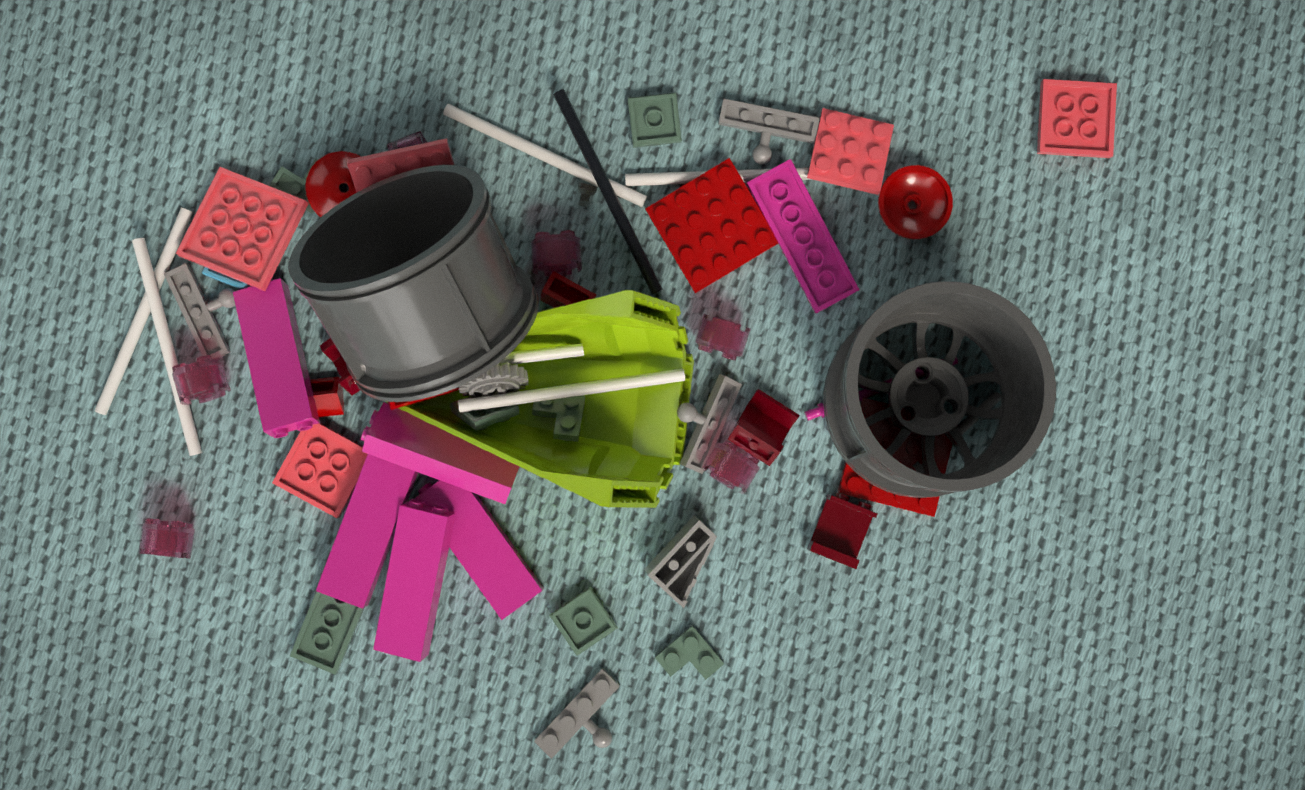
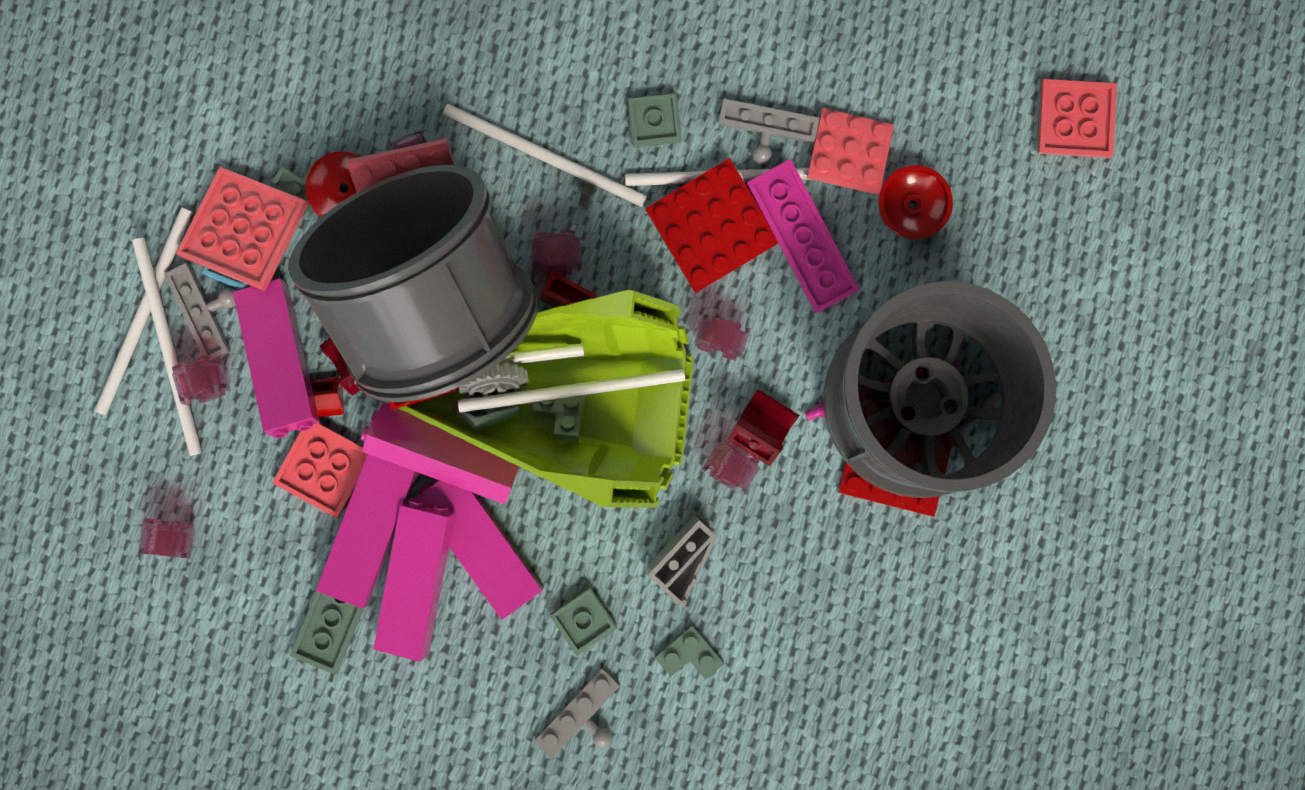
black piece [553,89,663,295] -> none
light grey plate [677,374,742,474] -> none
dark red panel [807,492,878,569] -> none

